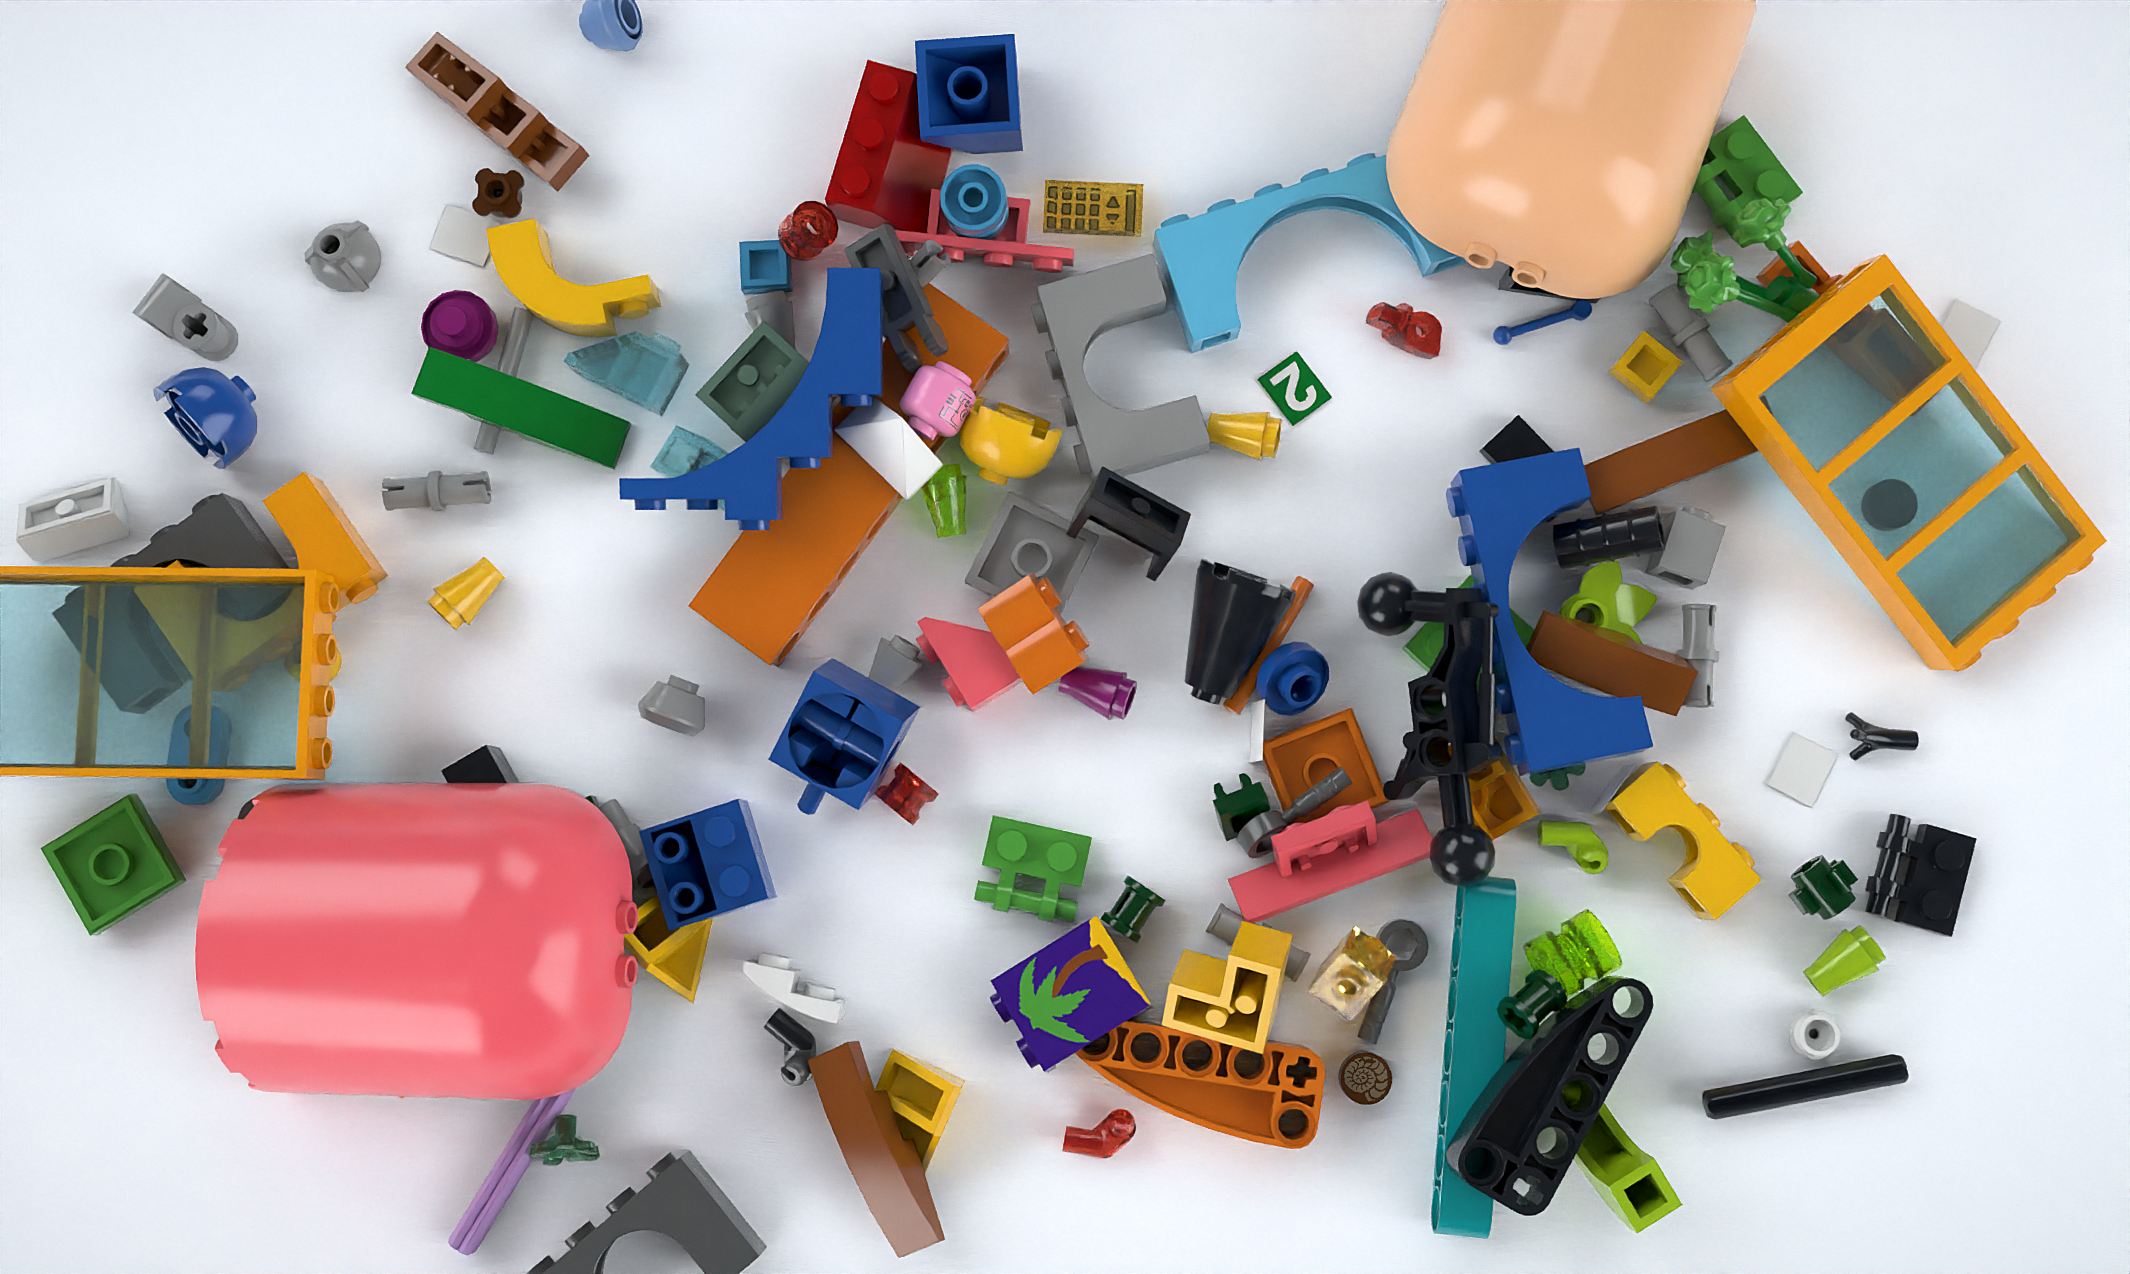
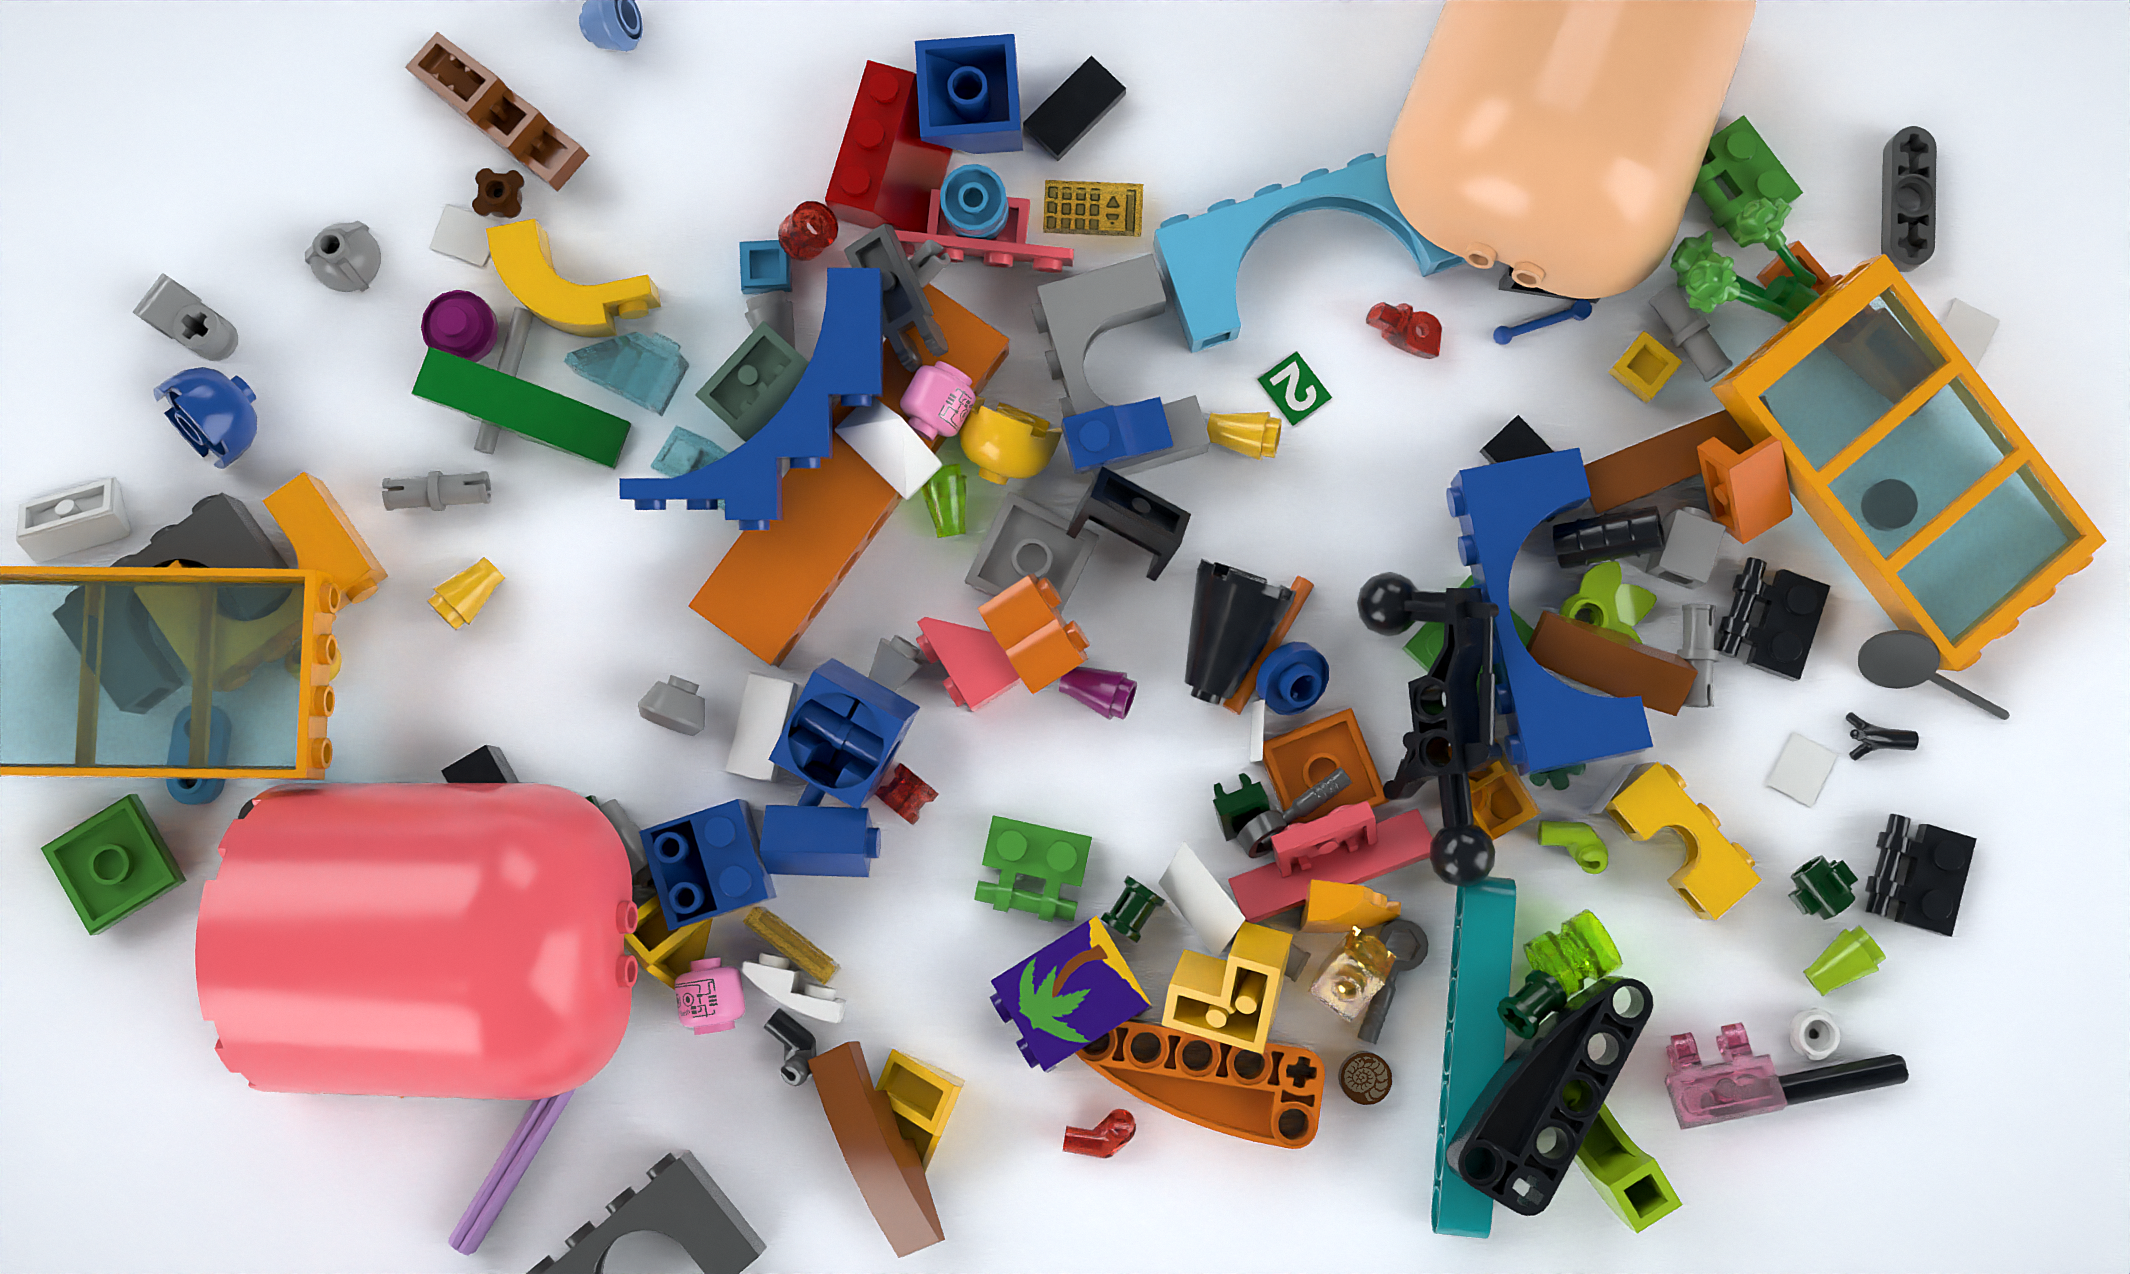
clear green plant [529,1114,600,1166] -> none
none -> bright pink head [675,957,745,1035]
none -> white slope [725,674,798,783]
none -> clear yellow tile [743,906,841,985]
none -> blue brick [759,805,881,878]
none -> black tile [1023,55,1126,161]
none -> blue arch [1061,396,1174,474]
none -> white sticker [1158,840,1246,958]
none -> light orange slope [1299,879,1401,934]
none -> clear pink plate [1664,1022,1787,1130]
none -> orange panel [1697,436,1793,545]
none -> black plate [1717,557,1831,682]
none -> dark grey piece [1858,630,2010,720]
none -> dark grey beam [1881,126,1937,272]

